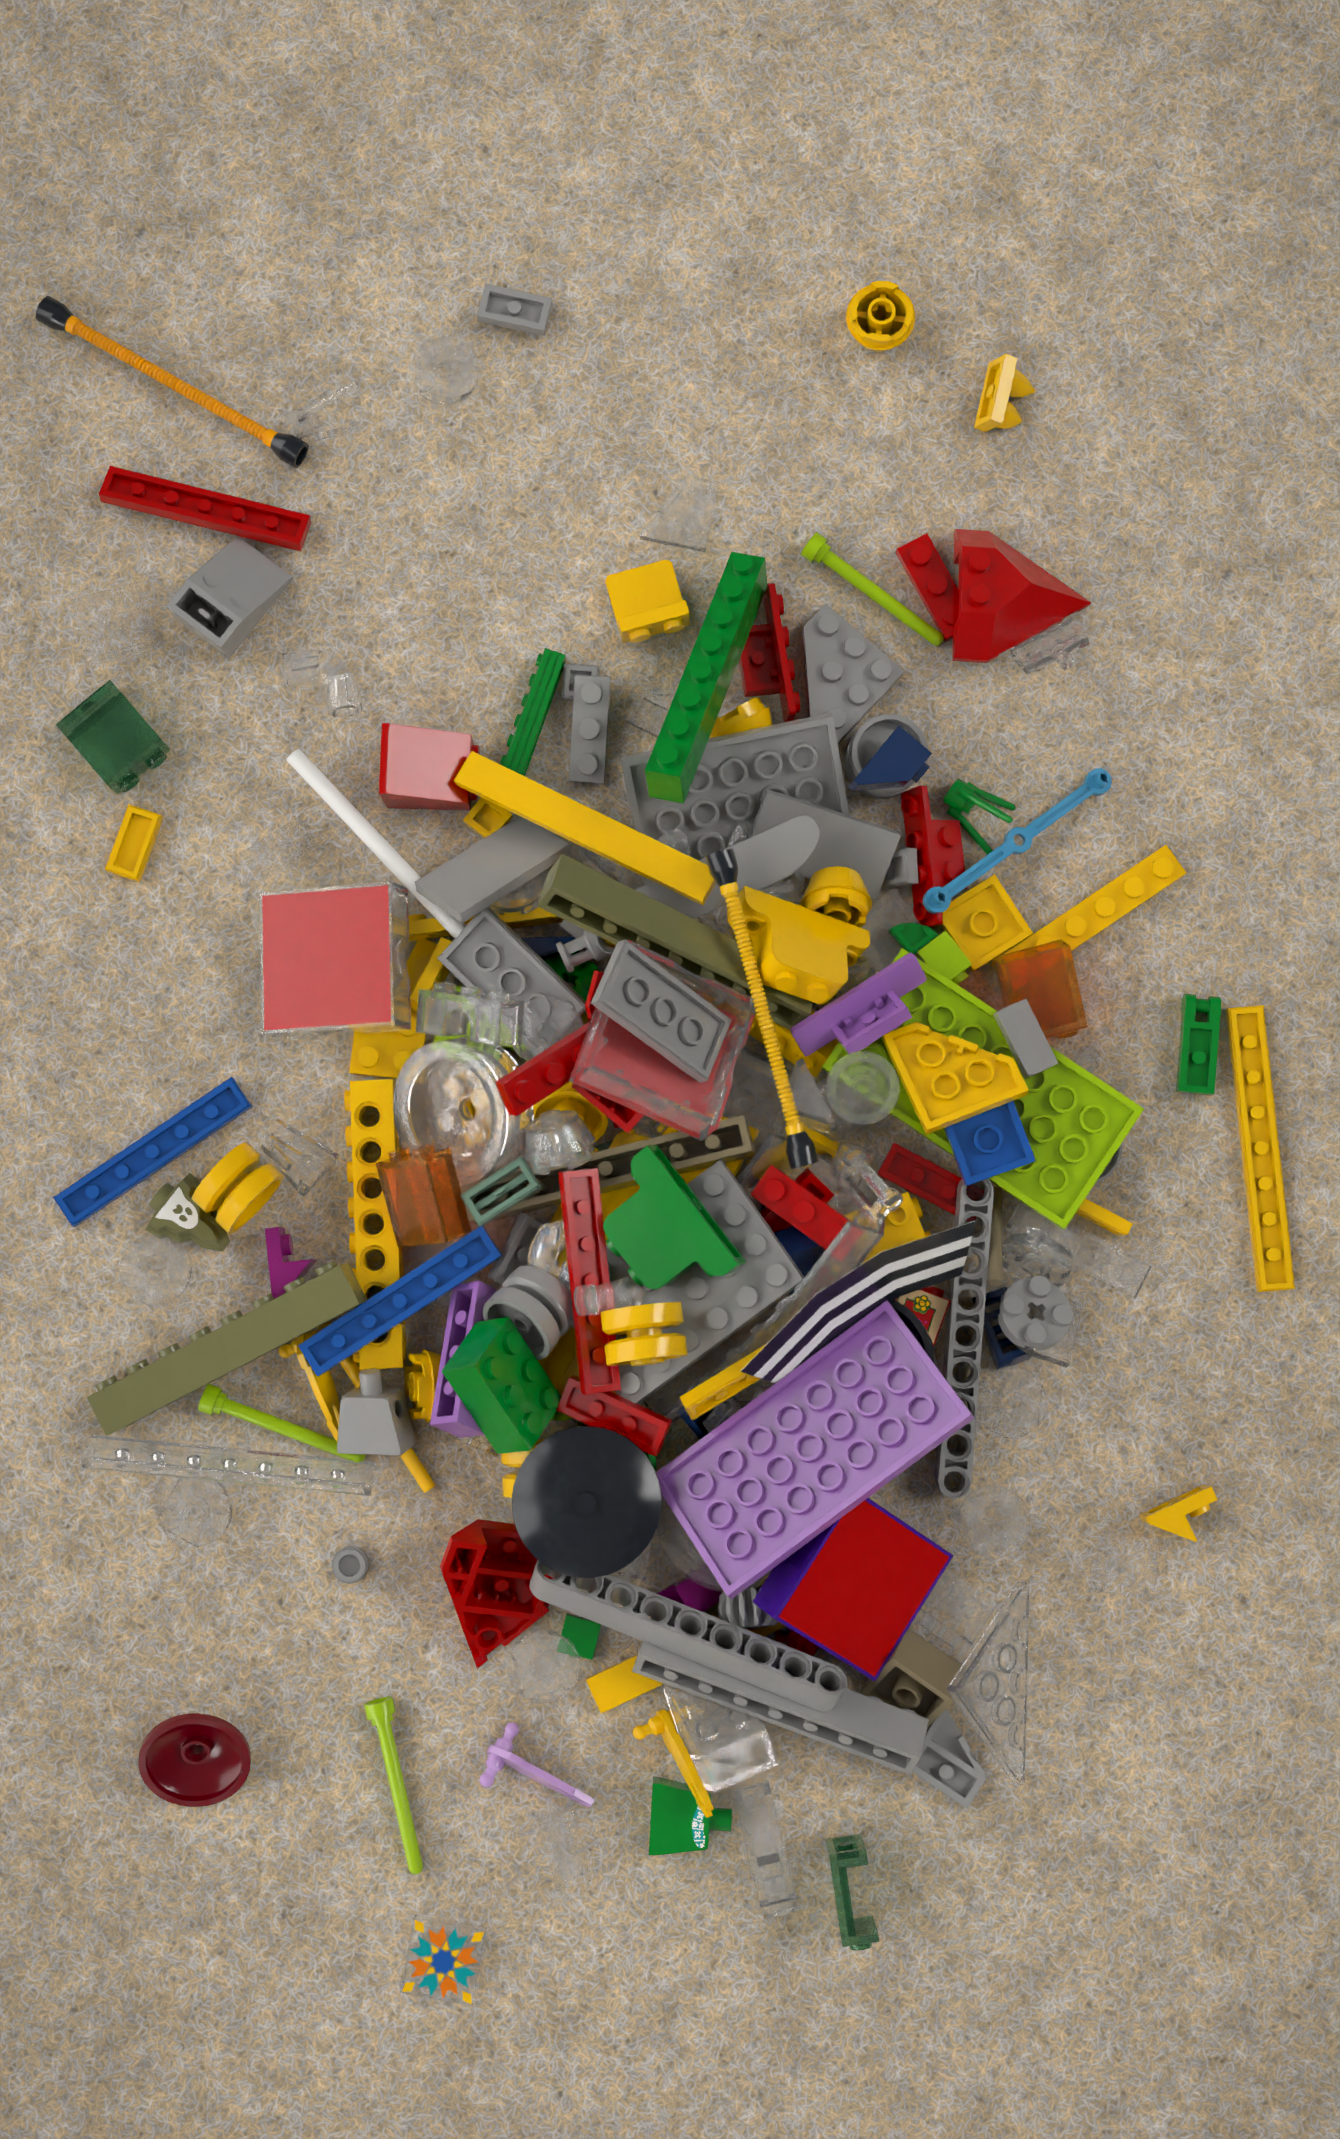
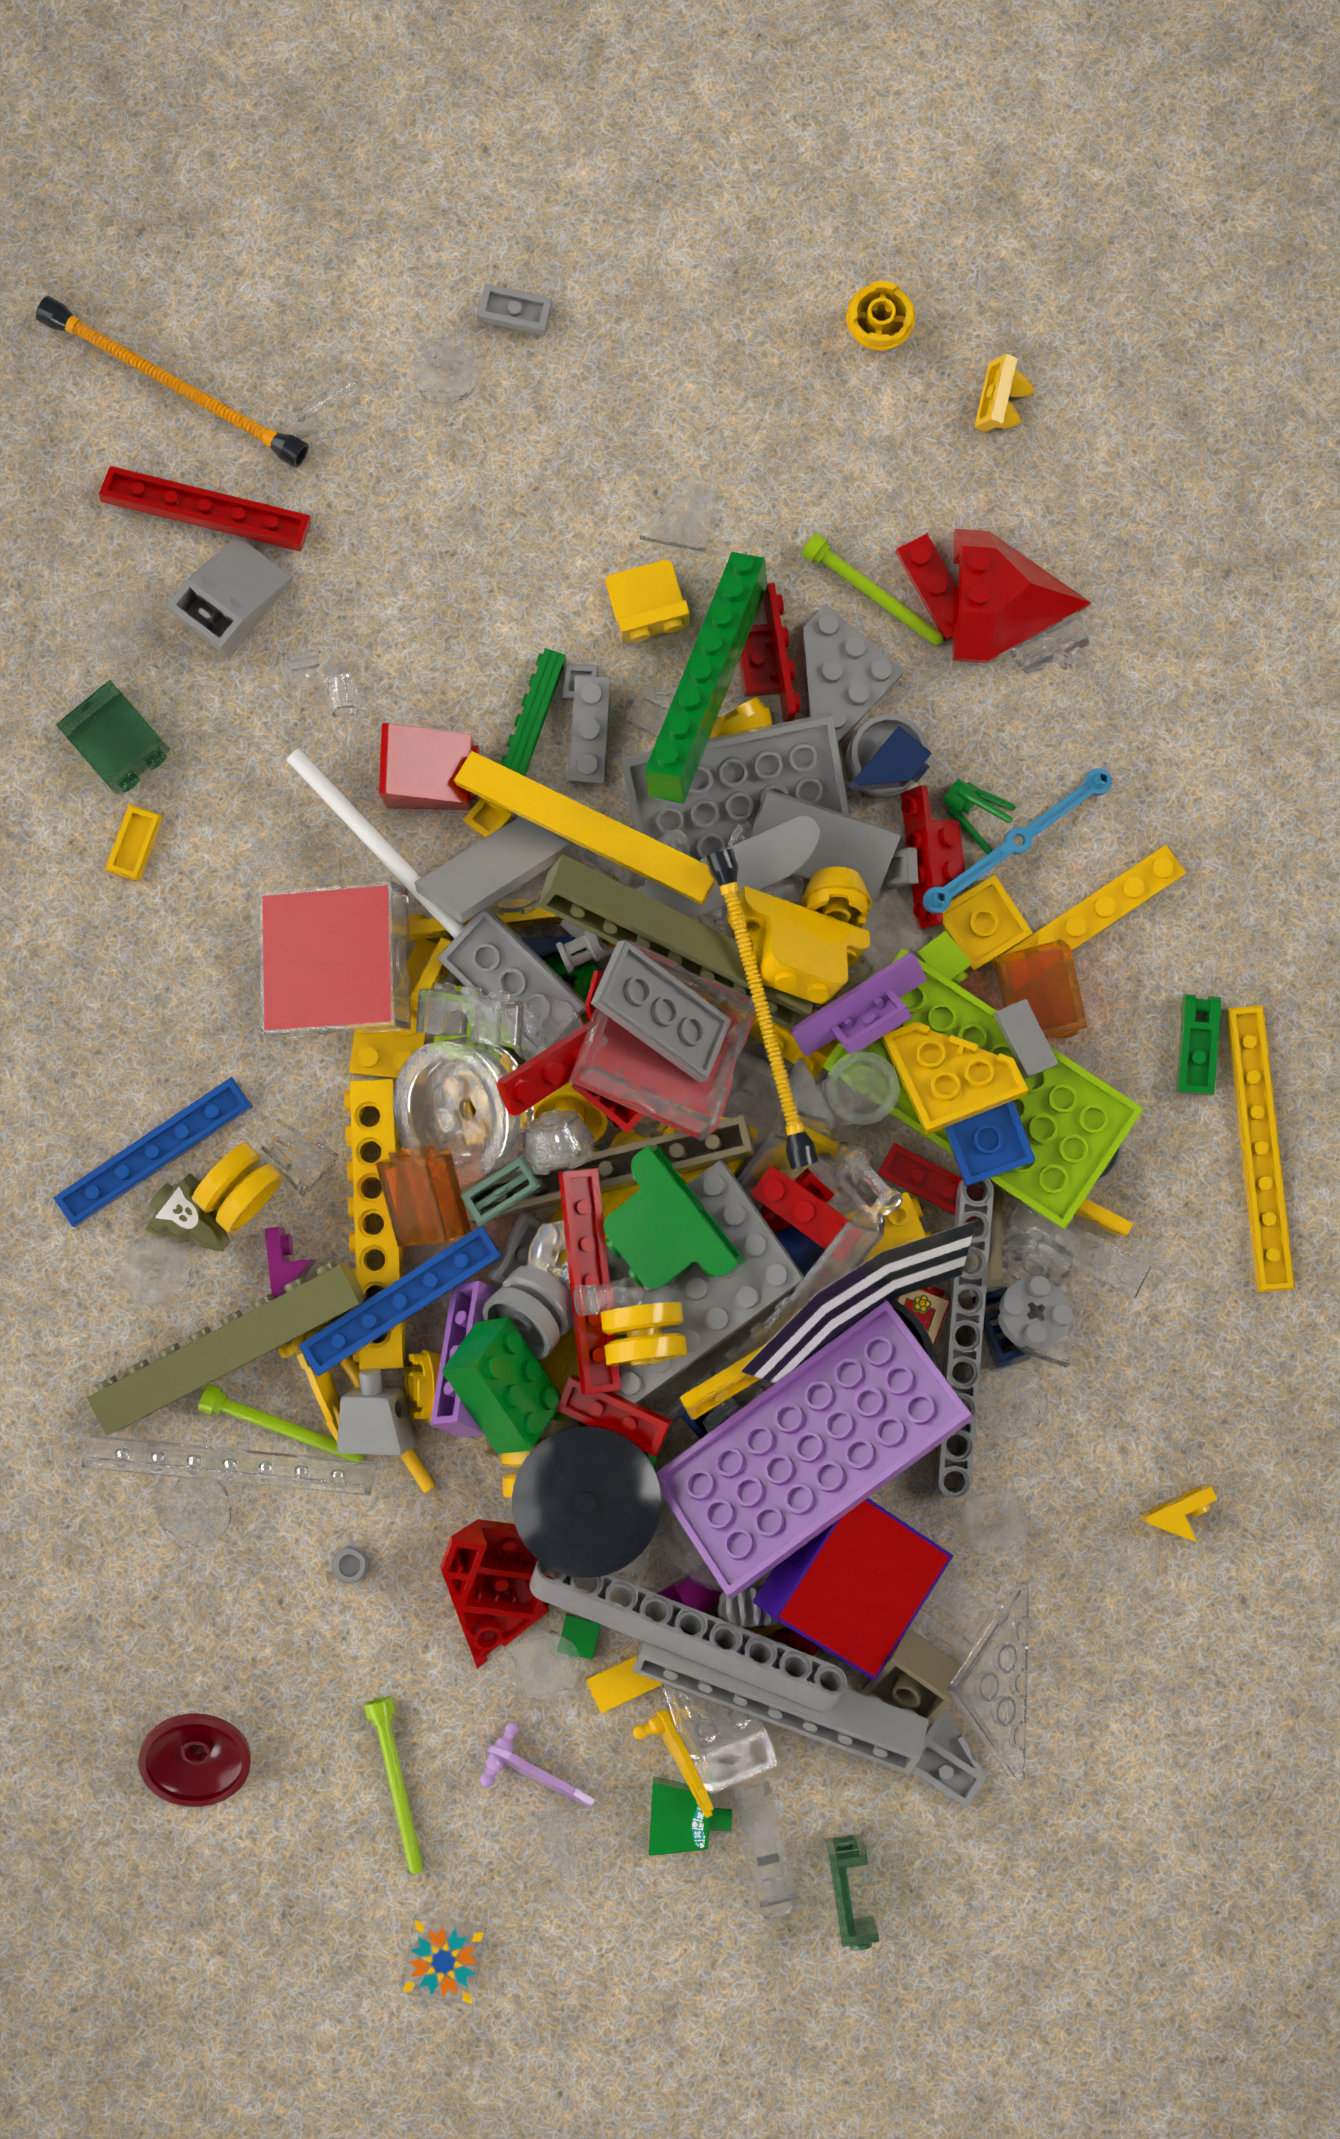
green tile [888,923,939,955] -> none

